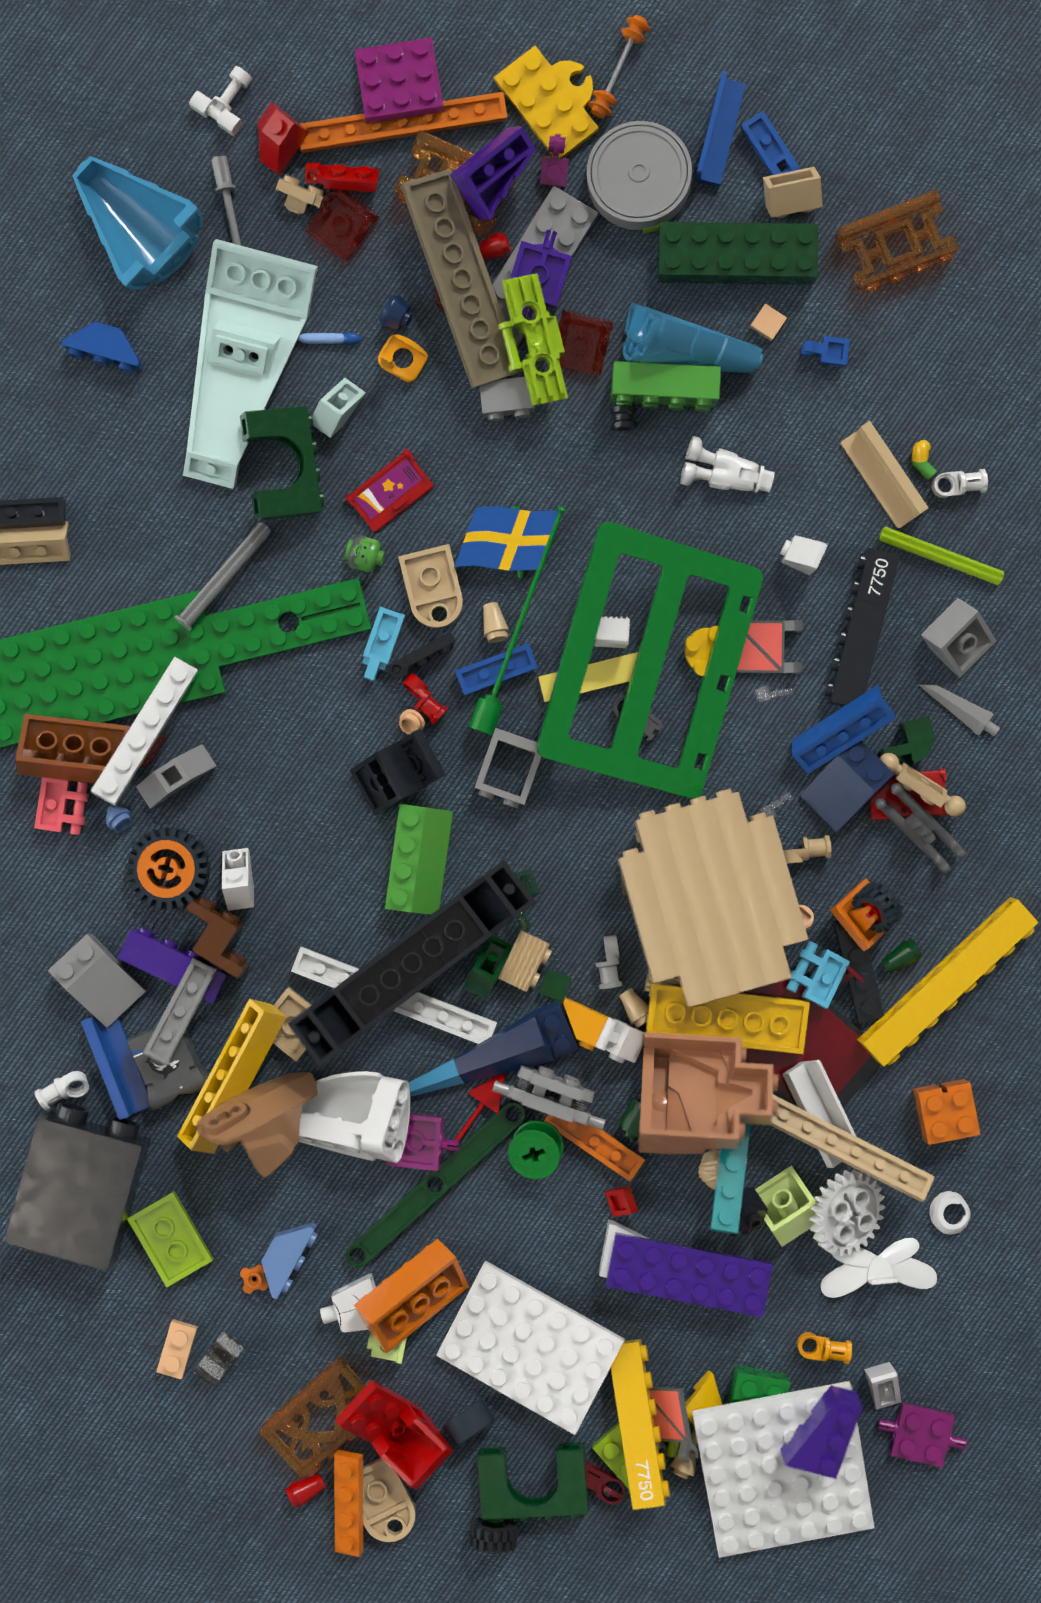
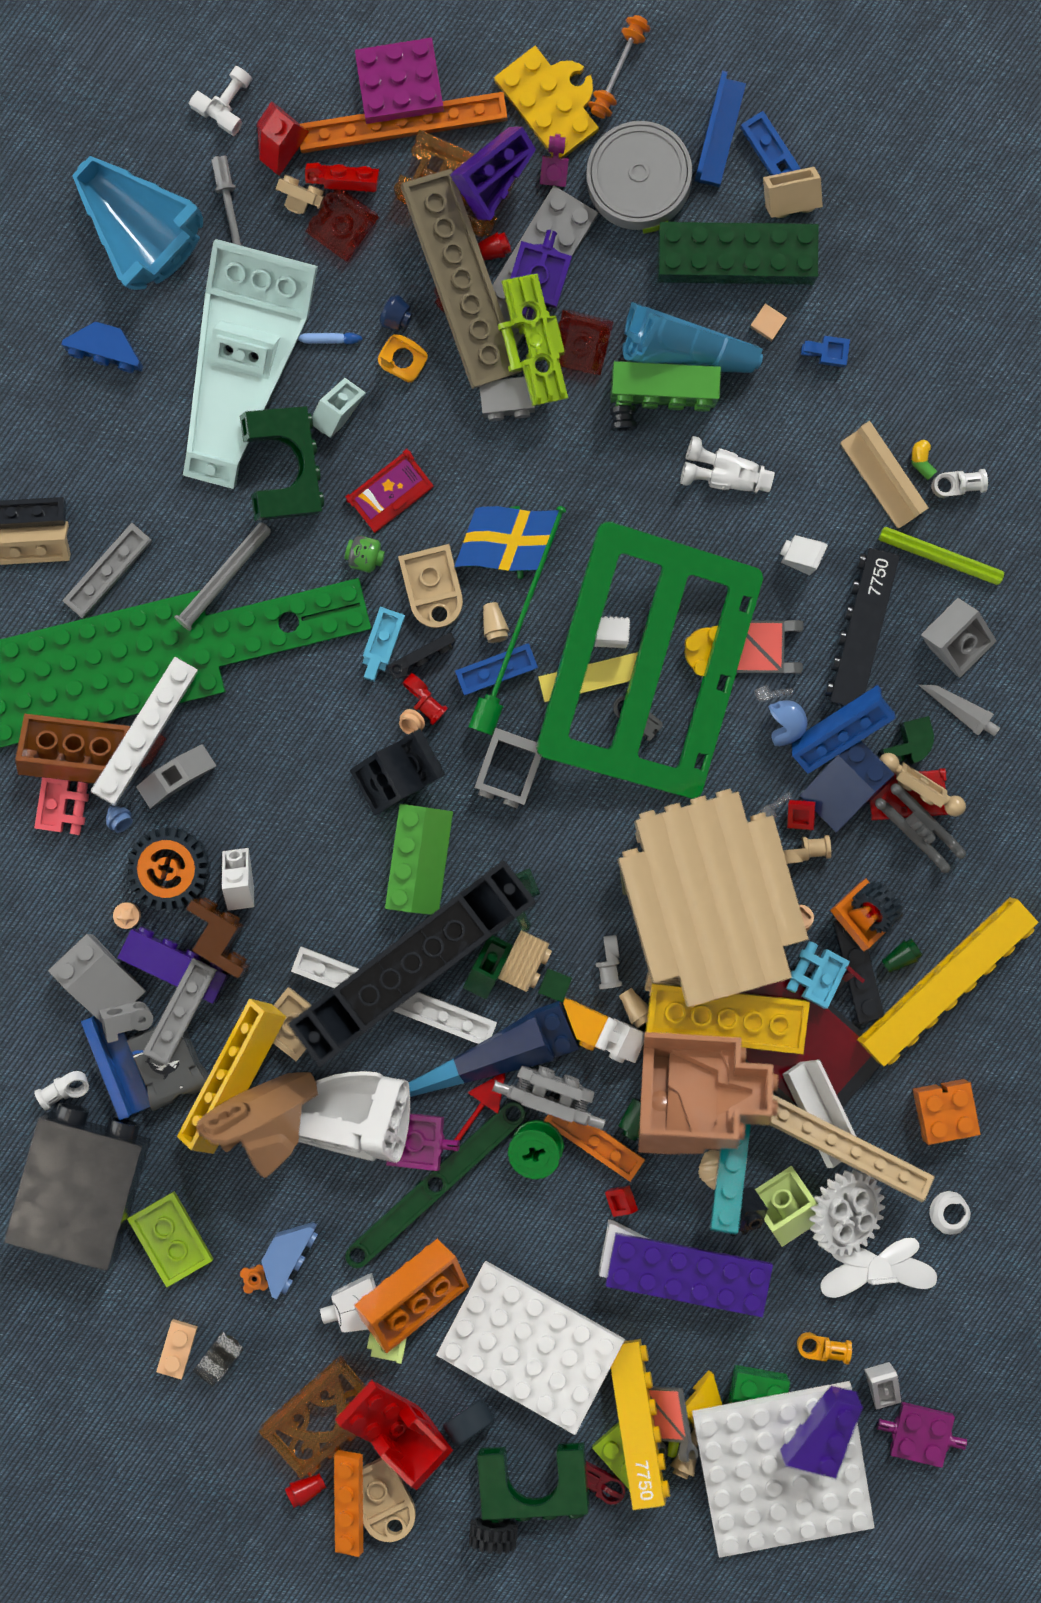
clear orange fence [835,189,959,293] -> none
none -> light grey tile [62,523,153,619]
none -> light grey leg [99,1002,153,1043]
none -> light nougat tile [113,902,141,929]
none -> medium blue helmet [768,700,807,747]
none -> red plate [787,800,816,830]

